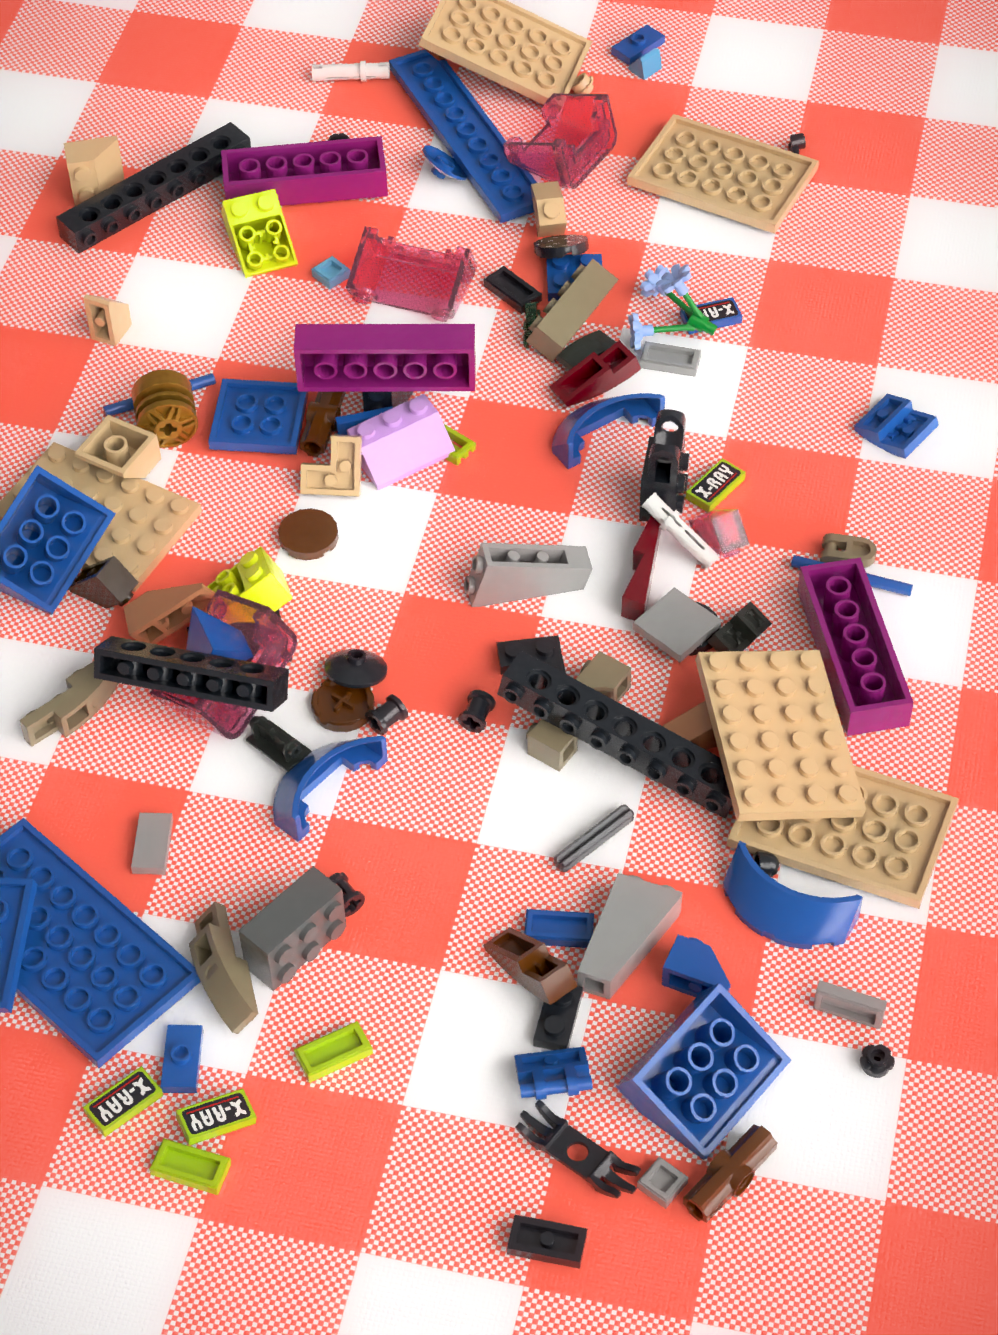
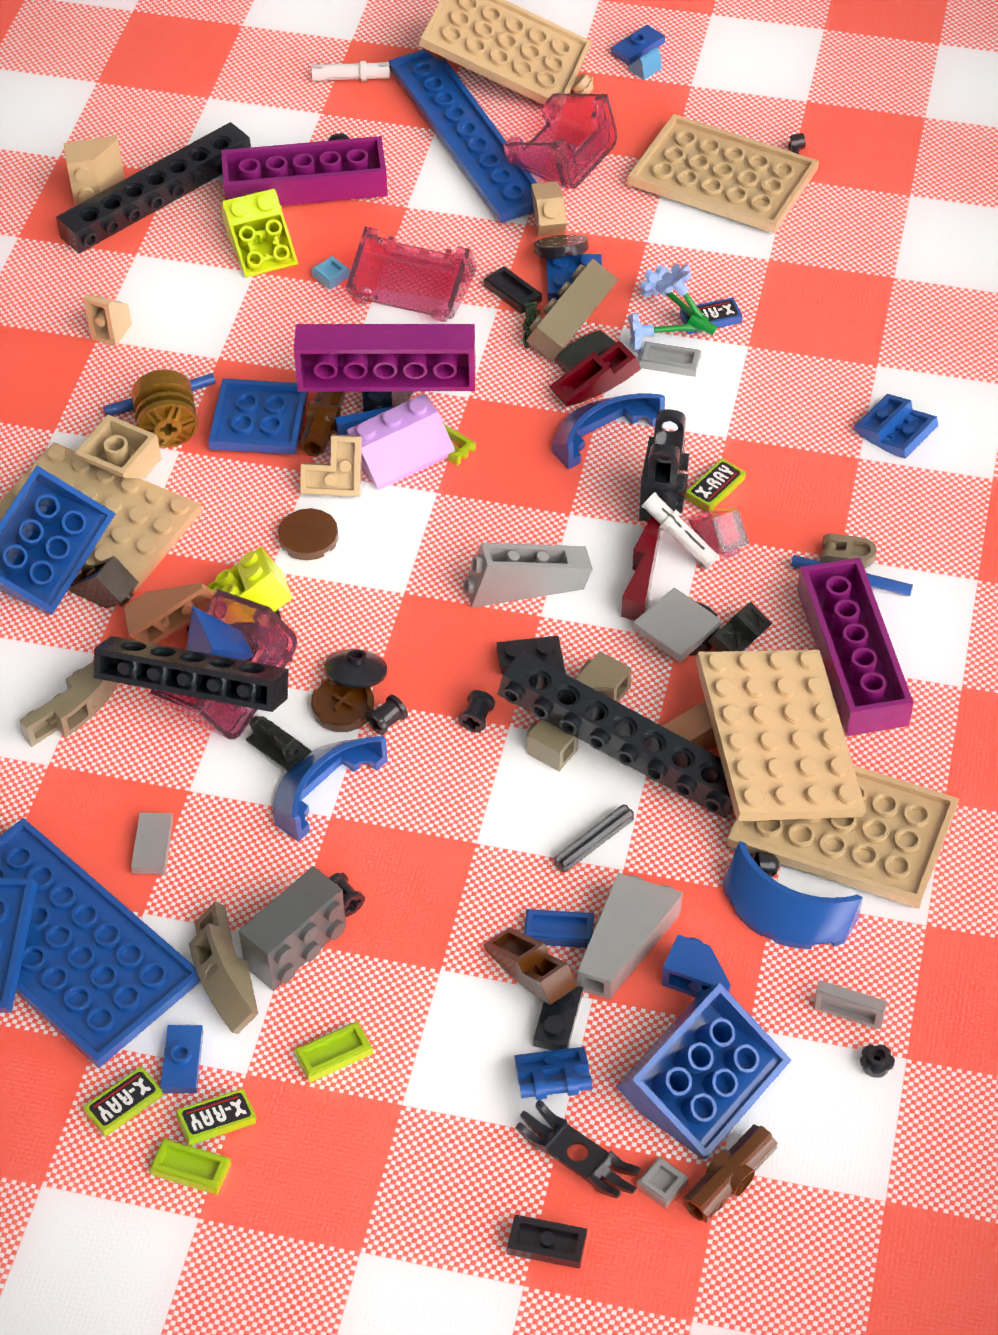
blue dish [422,145,467,180] -> none

